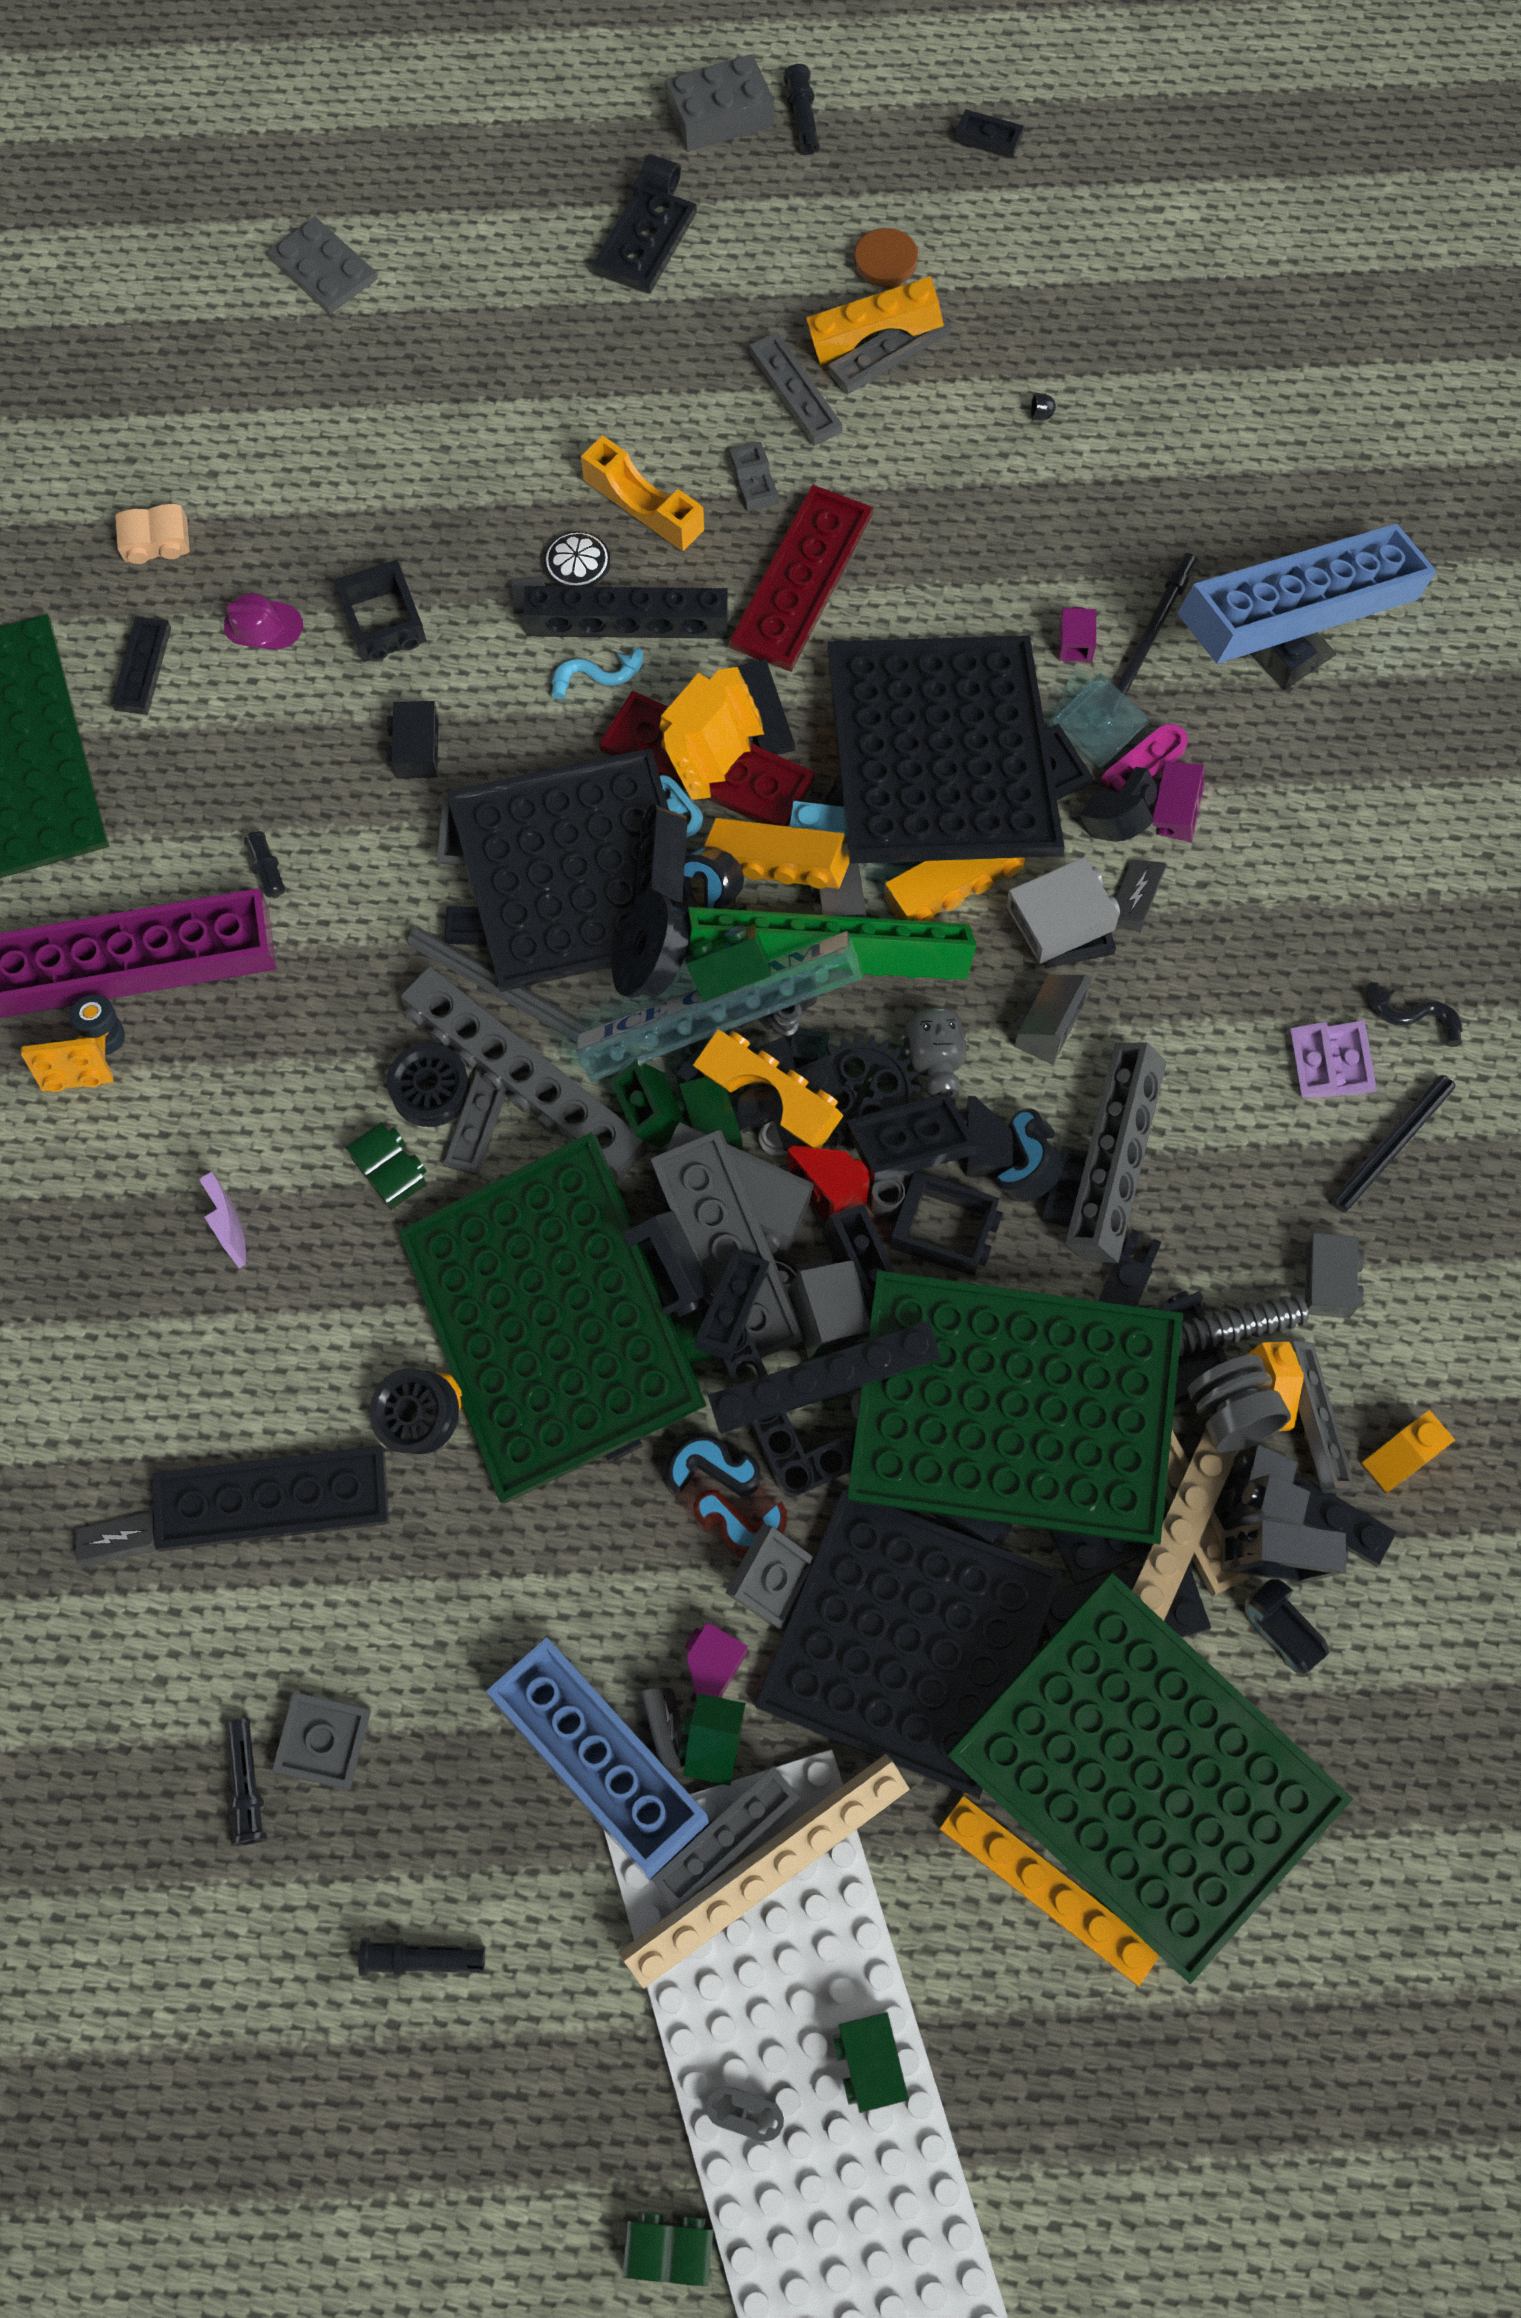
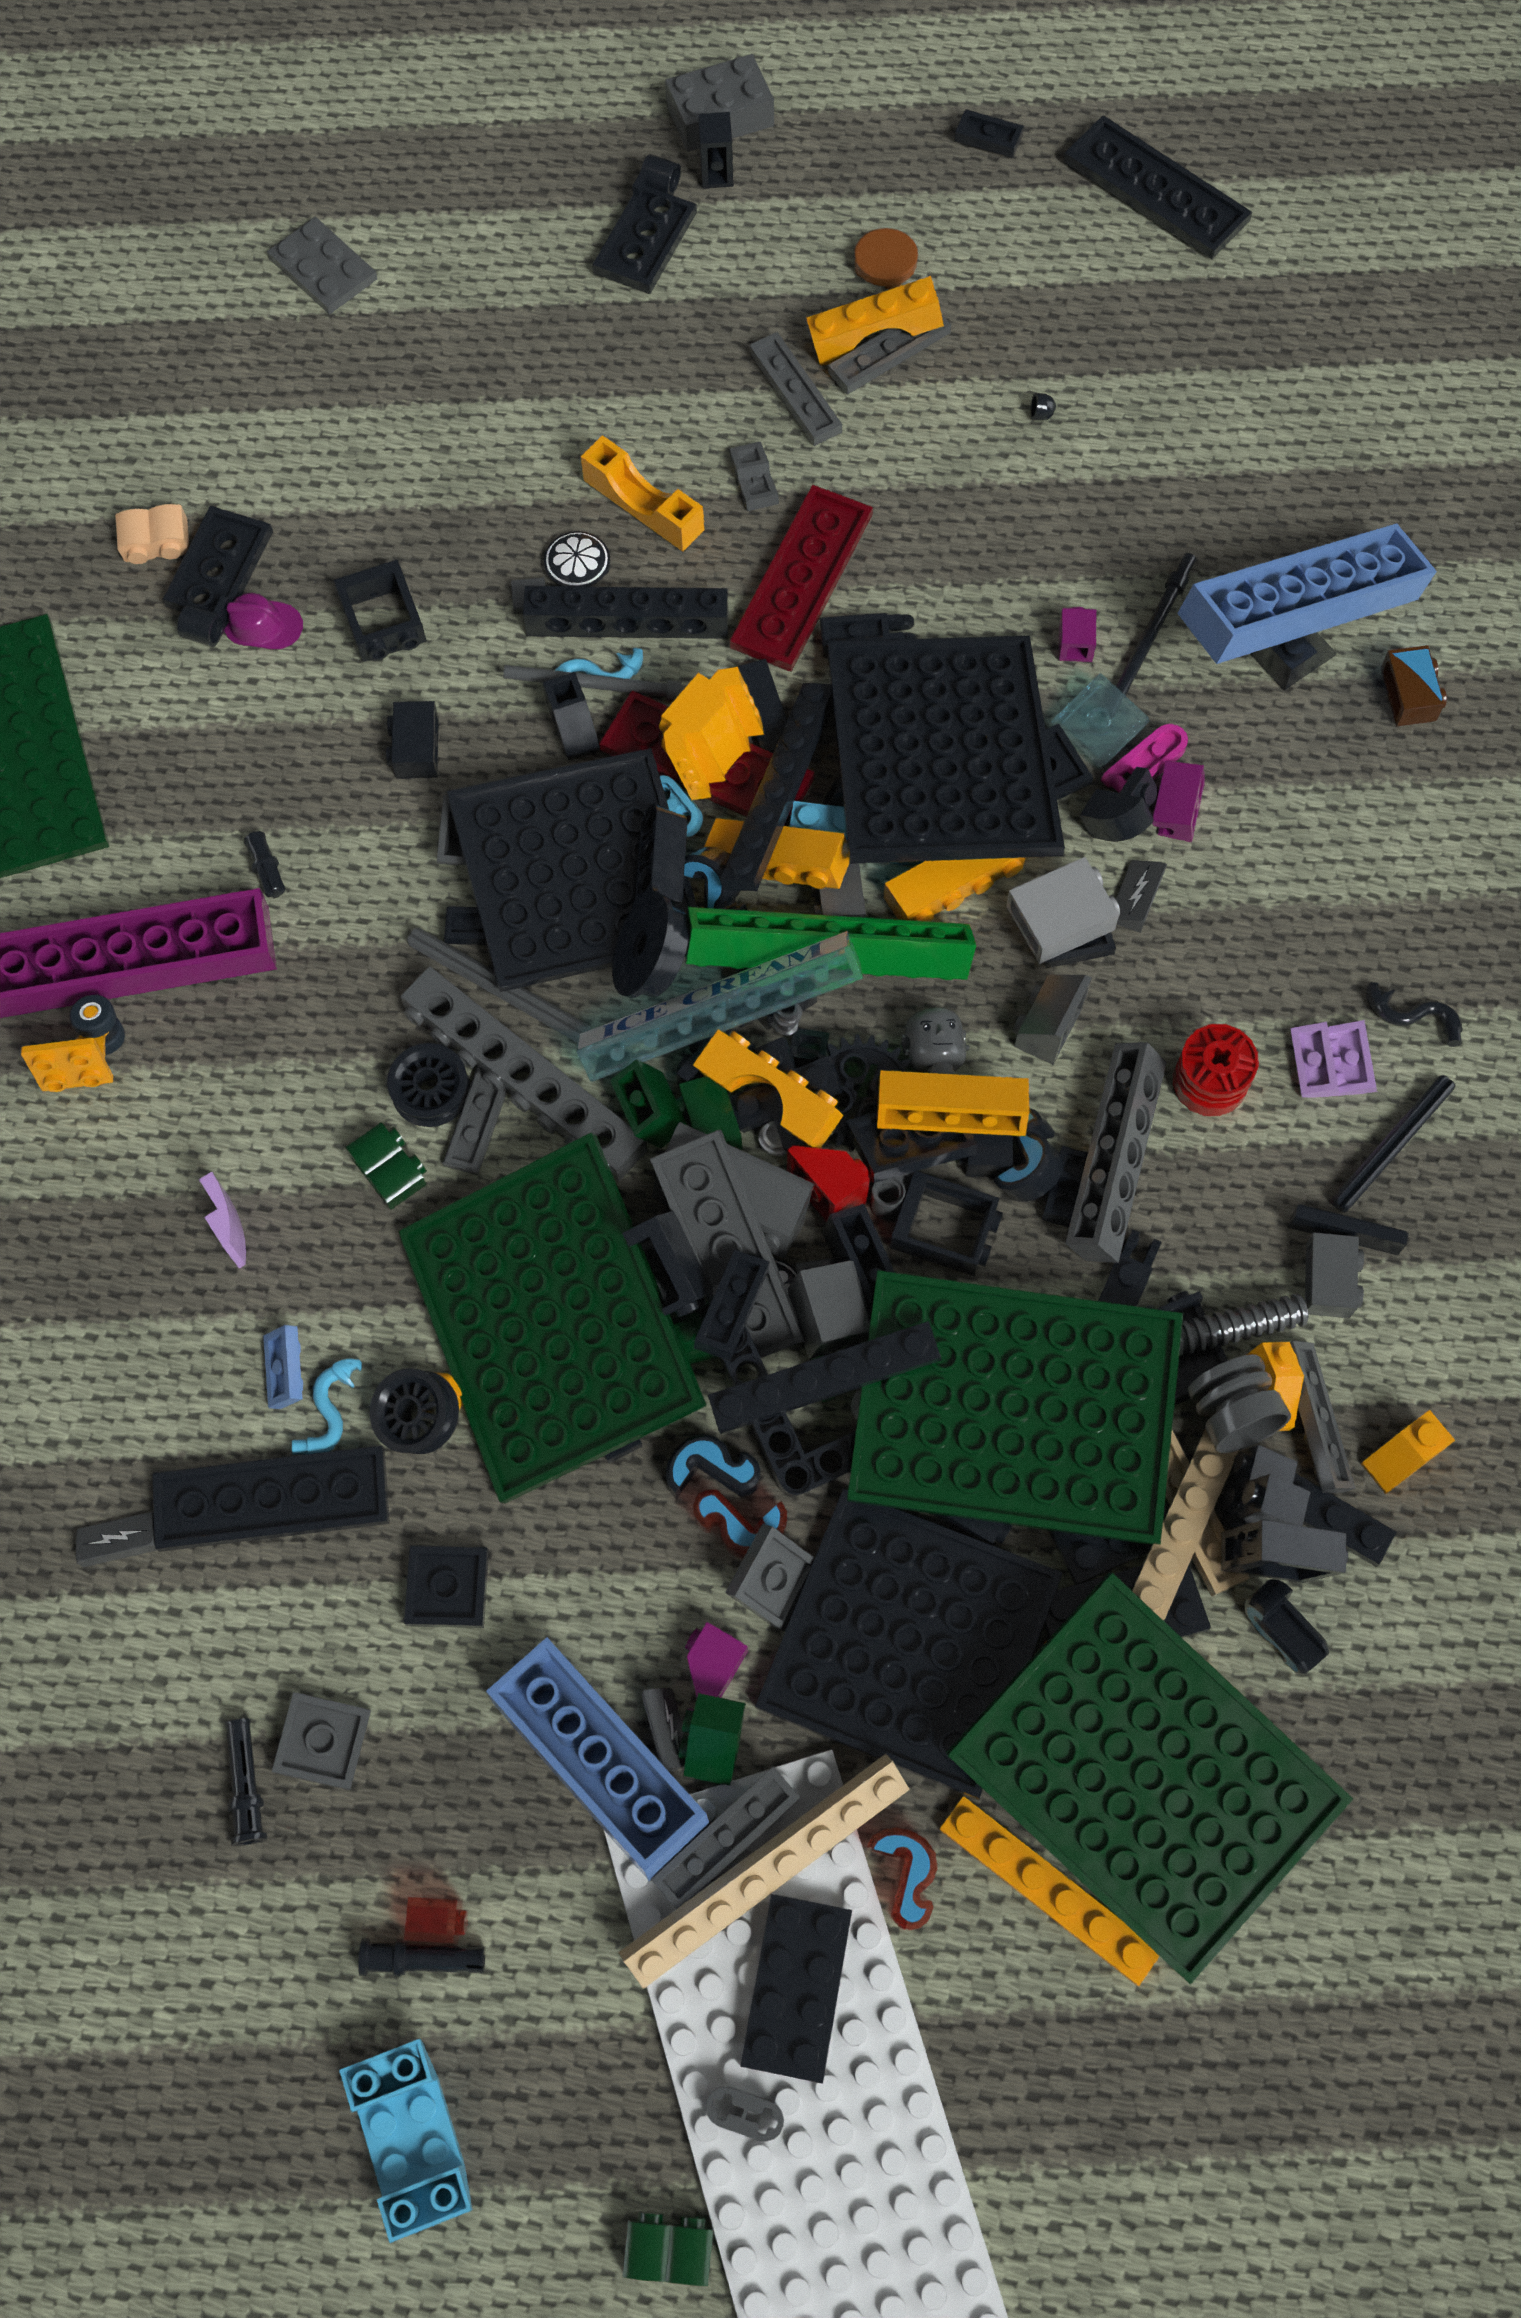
black plate [112,617,171,715] -> none
dark green brick [686,925,772,1002] -> none
black pin [783,63,820,155] -> none
dark green brick [832,2012,909,2113] -> none
none -> black hinge [162,506,273,647]
none -> medium blue plate [263,1325,303,1409]
none -> medium azure animal [292,1359,362,1455]
none -> medium azure slope [339,2039,472,2243]
none -> black plate [404,1546,489,1628]
none -> clear red brick [404,1897,468,1944]
none -> dark grey bar [503,665,686,701]
none -> black slope [542,672,600,760]
none -> black brick [698,112,734,189]
none -> black plate [720,683,833,892]
none -> black plate [740,1894,852,2084]
none -> black hinge [820,613,916,654]
none -> animal [865,1827,938,1931]
none -> light orange brick [877,1070,1029,1136]
none -> black plate [1063,115,1252,259]
none -> red wheel [1172,1024,1259,1116]
none -> black tile [1288,1204,1409,1256]
none -> reddish brown brick [1381,645,1447,727]

